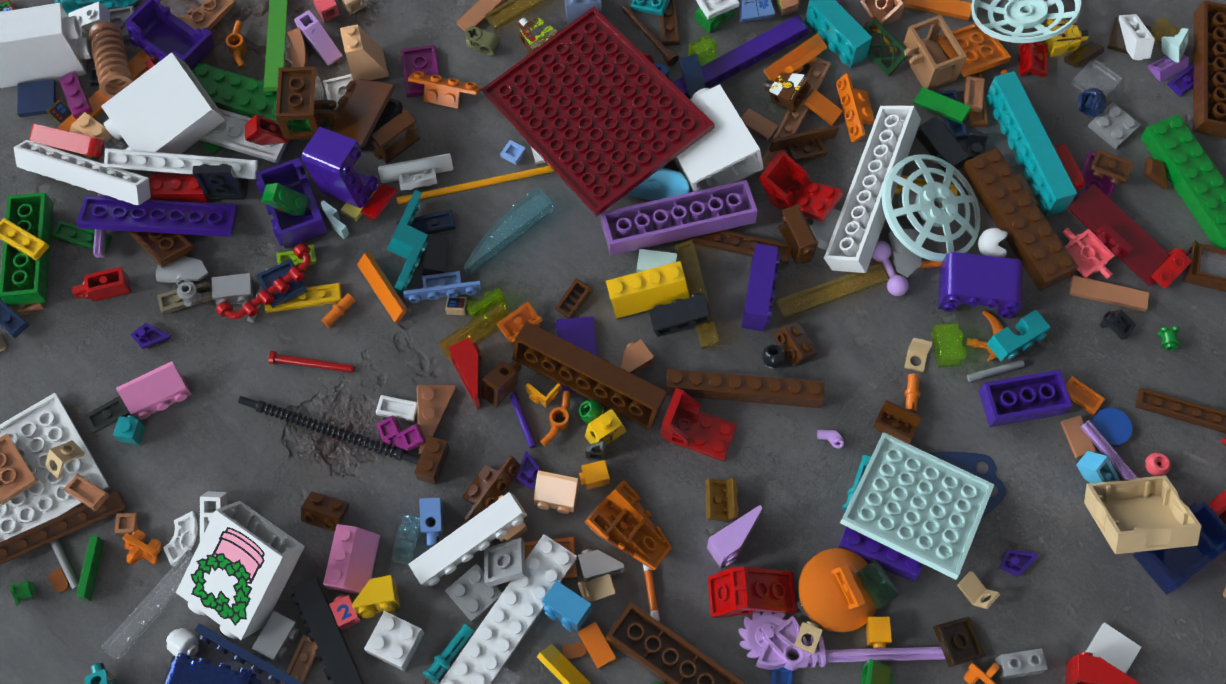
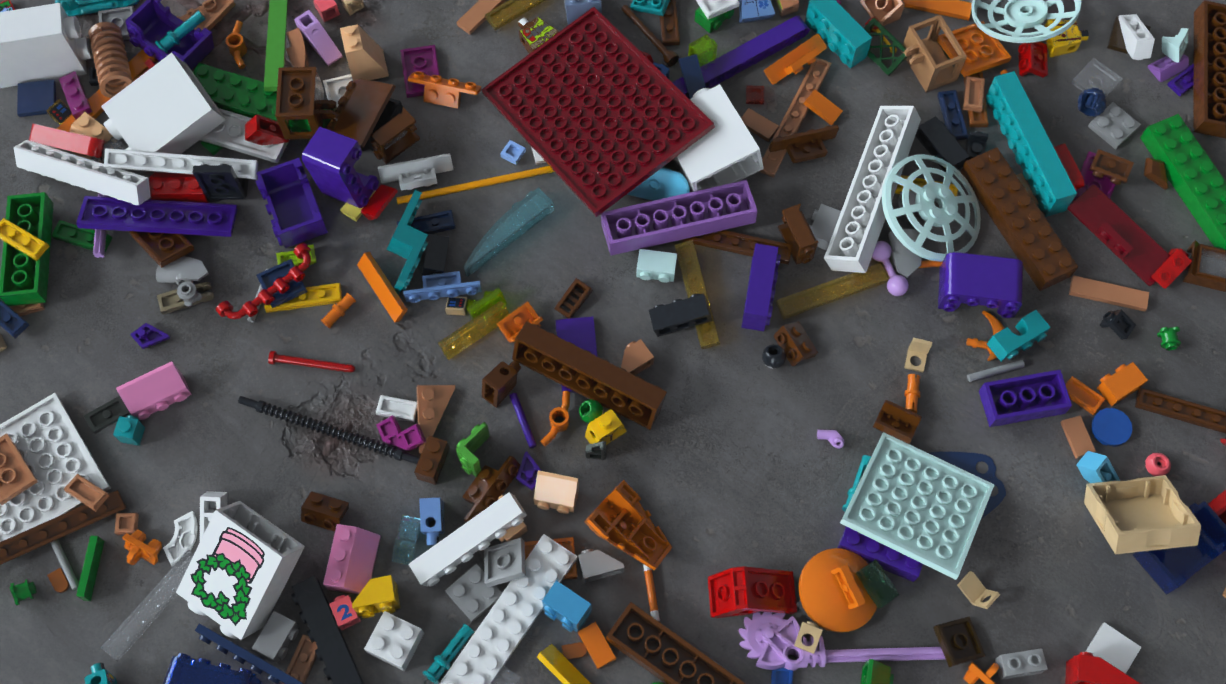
tan bracket [45,440,85,478] -> none
white brick [68,1,110,38] -> none
red hinge [72,267,131,302] -> none
white head [166,628,199,660] -> none
light grey brick [212,273,255,306] -> none
green brick [261,183,309,216] -> none
light aqua slope [321,200,349,239] -> none
red slope [448,337,482,410] -> none
olive piece [465,26,501,56] -> none
light orange bracket [525,383,561,408] -> none
tan bracket [578,574,616,603] -> none
light orange brick [579,460,610,490] -> none
yellow slope [606,261,690,319] -> none
red bracket [661,388,737,462] -> none
reddish brown brick [665,369,825,408] -> none
pearl gold bracket [705,478,739,522] -> none
lavender slope [707,505,762,568] -> none
red bracket [759,151,843,222] -> none
reddish brown torso [764,72,811,113] -> none
orange bracket [836,73,875,143] -> none
light orange brick [866,617,892,649] -> none
green tile [913,87,971,124] -> none
clear neon green brick [931,323,966,368] -> none
white helmet [978,228,1008,258] -> none
dark purple piece [999,549,1038,577] -> none
coral plate [1062,228,1115,279] -> none
dark brown tile [1064,41,1104,68] -> none
lavender axle [1080,420,1138,481] -> none
clear yellow plate [1150,18,1180,45] -> none
none -> teal pin [155,10,206,54]
none -> bright green bracket [456,422,490,477]
none -> clear red tile [746,85,764,105]
none -> orange brick [1097,362,1148,407]

